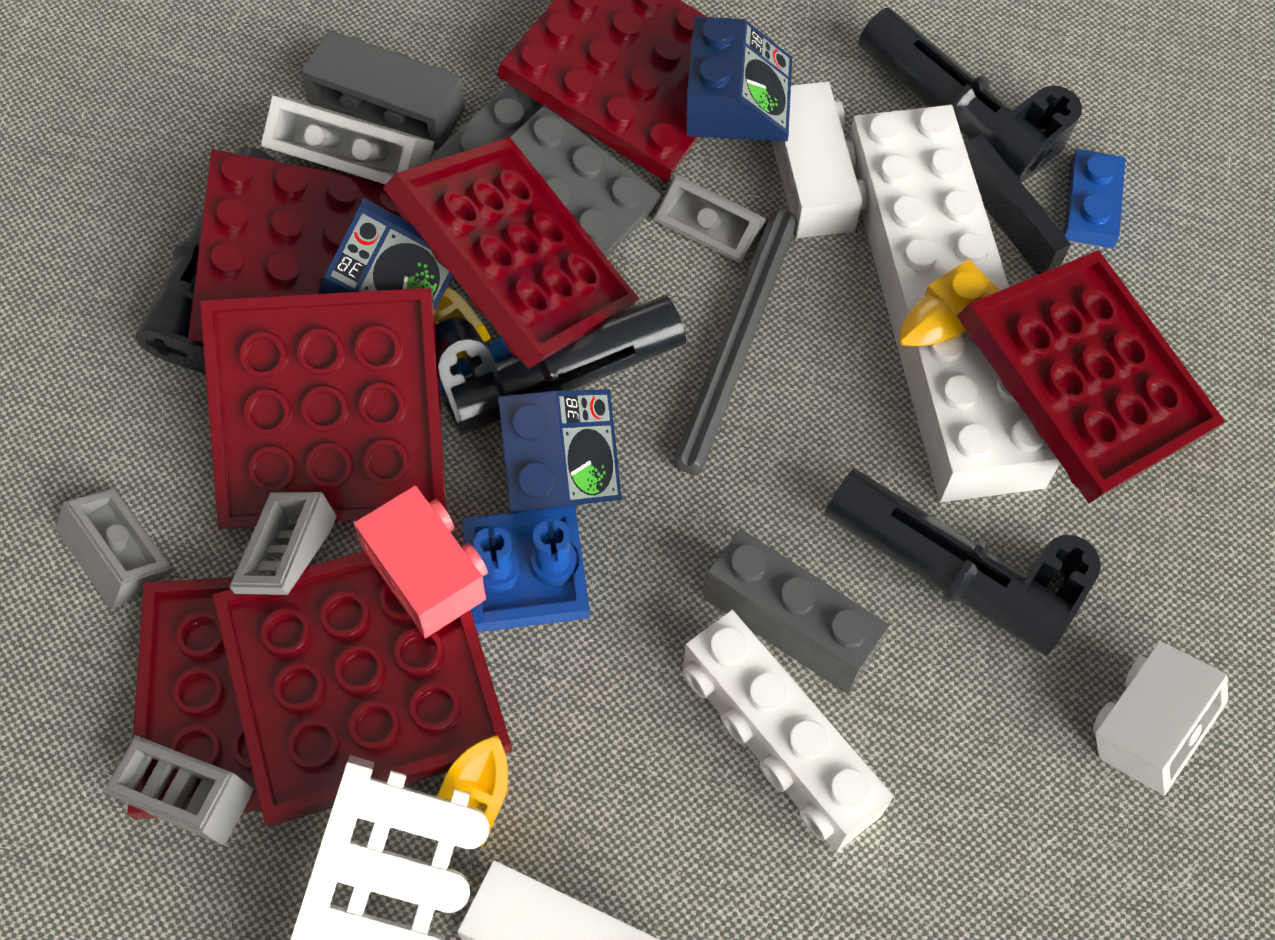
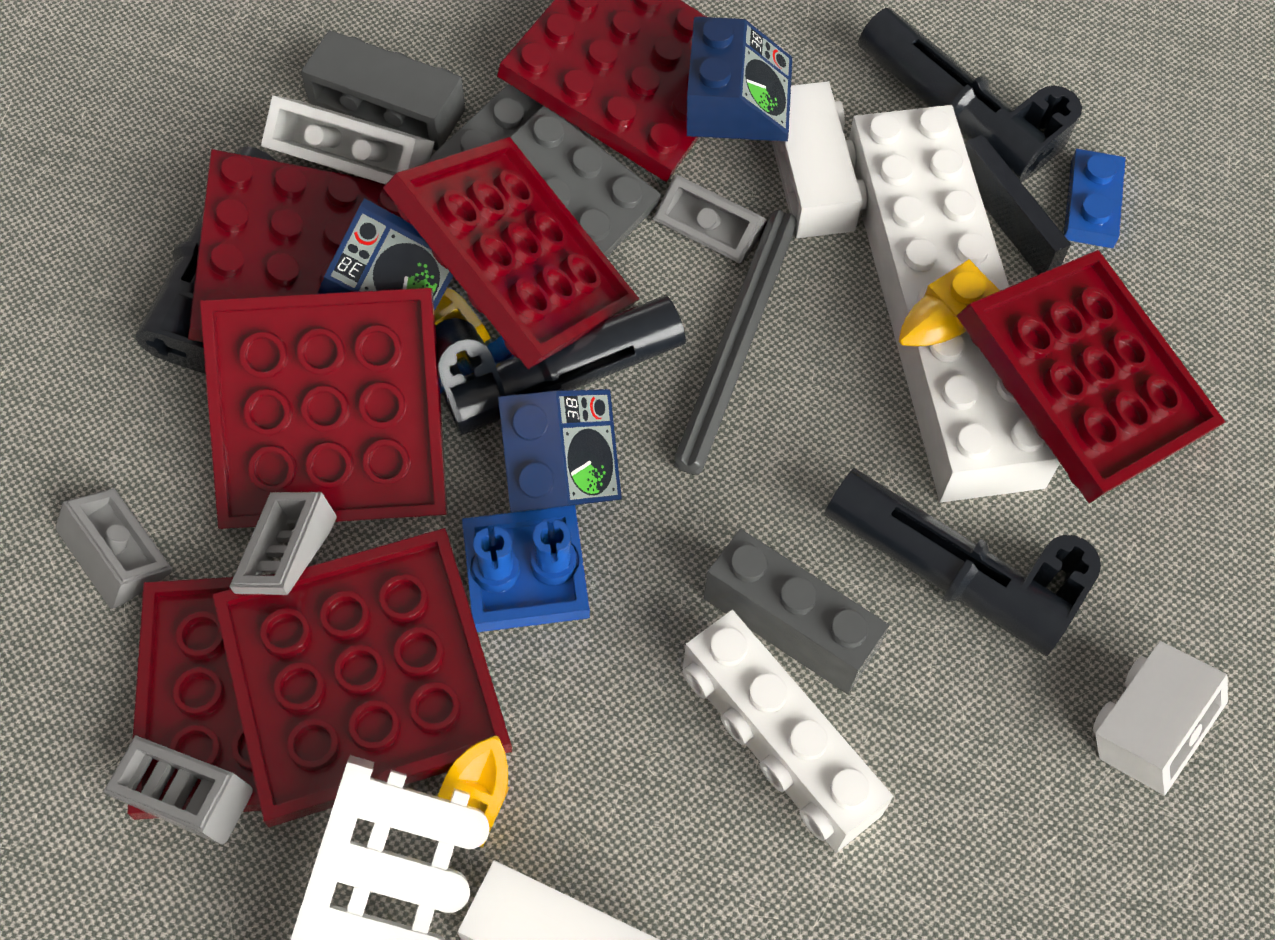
coral brick [353,485,488,639] -> none

